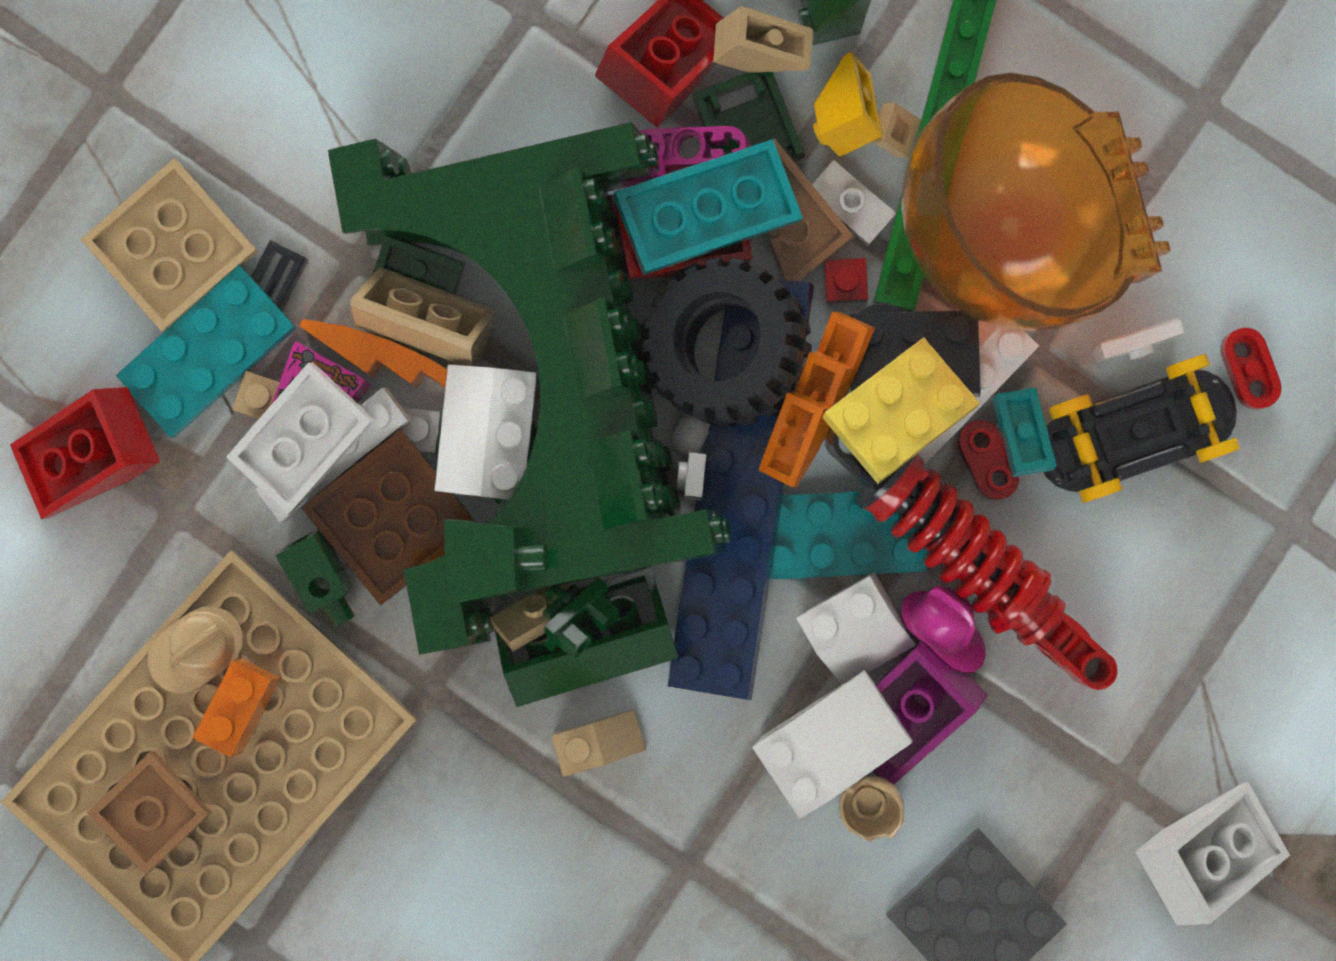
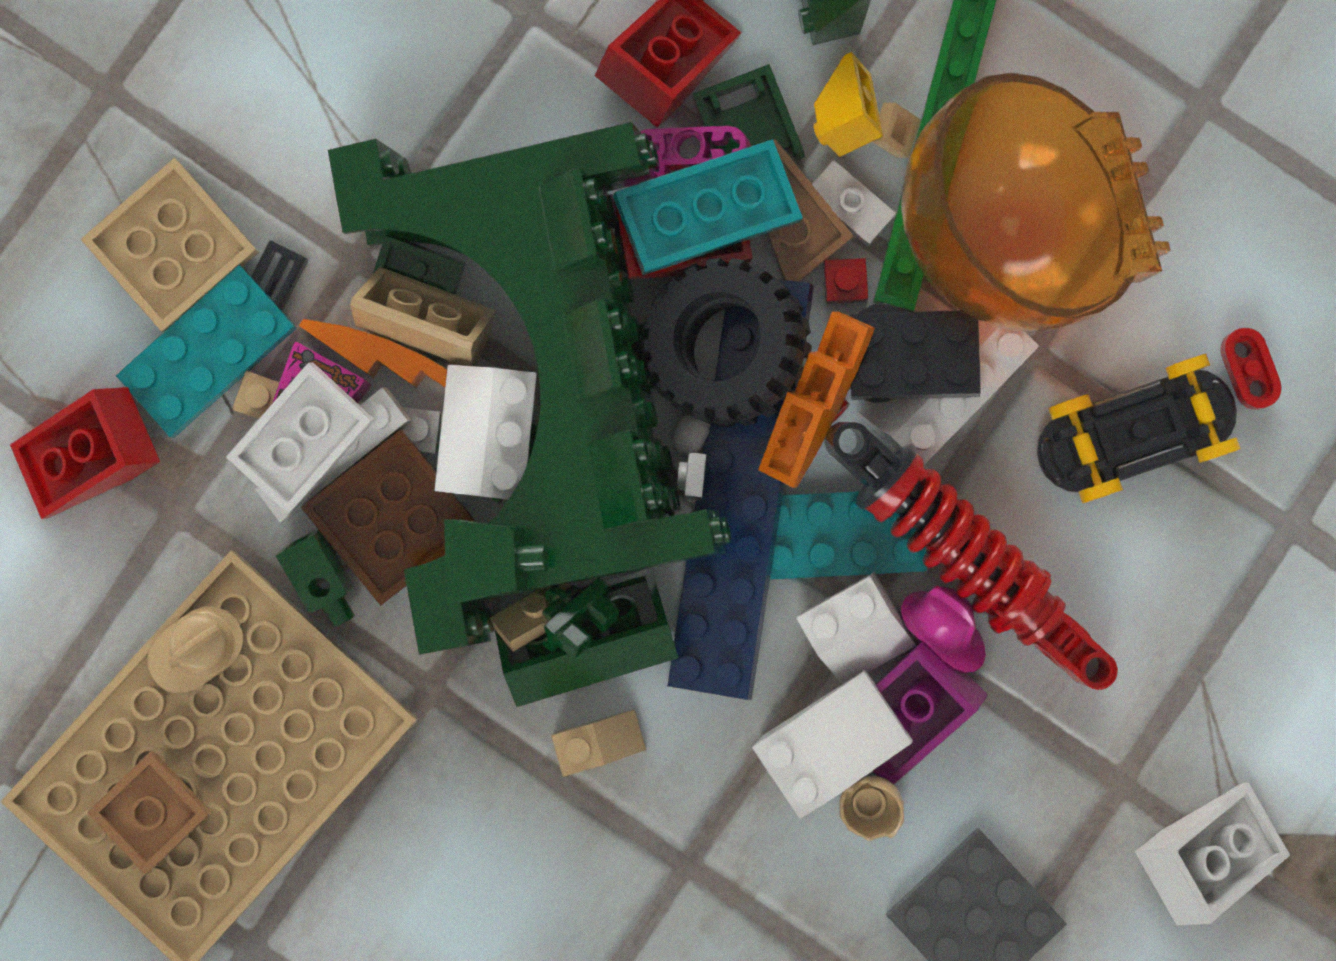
orange brick [192,659,281,758] -> none
tan slope [713,6,813,73] -> none
light yellow plate [822,337,980,484] -> none
red plate [957,420,1019,500] -> none
teal plate [992,387,1057,477] -> none
white plate [1091,318,1185,364] -> none

